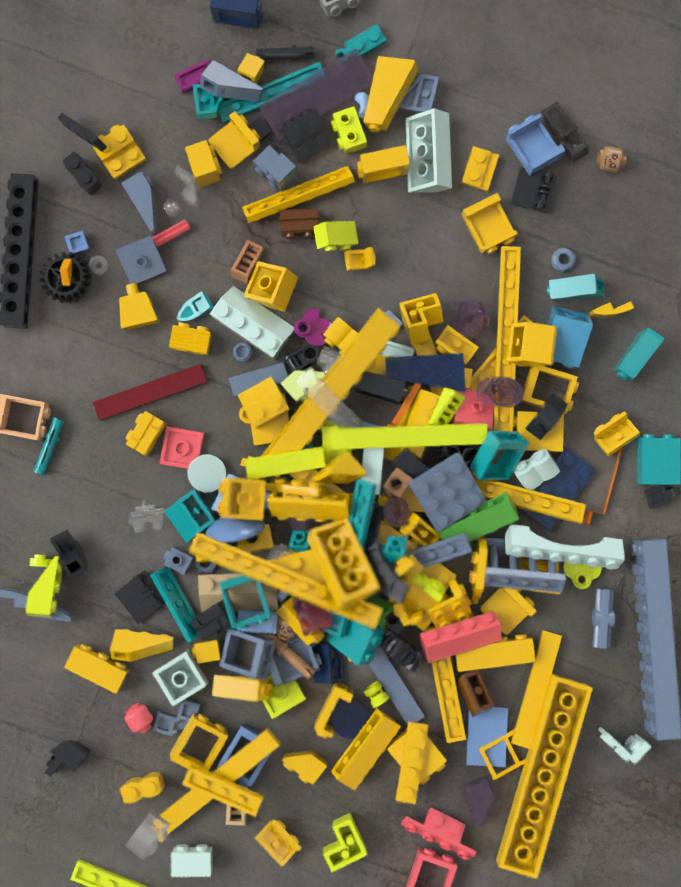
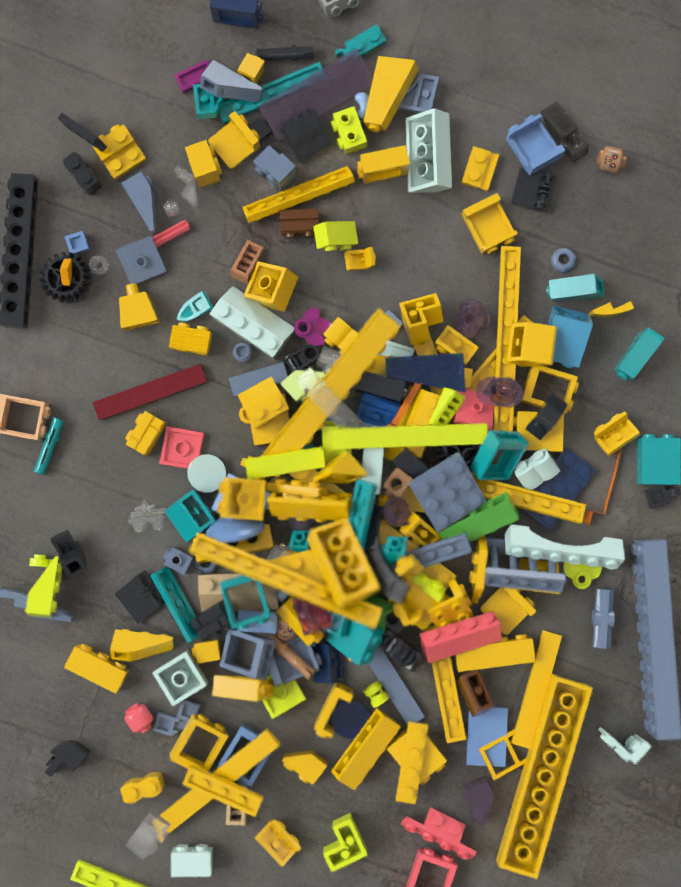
none -> blue plate [355,393,400,427]

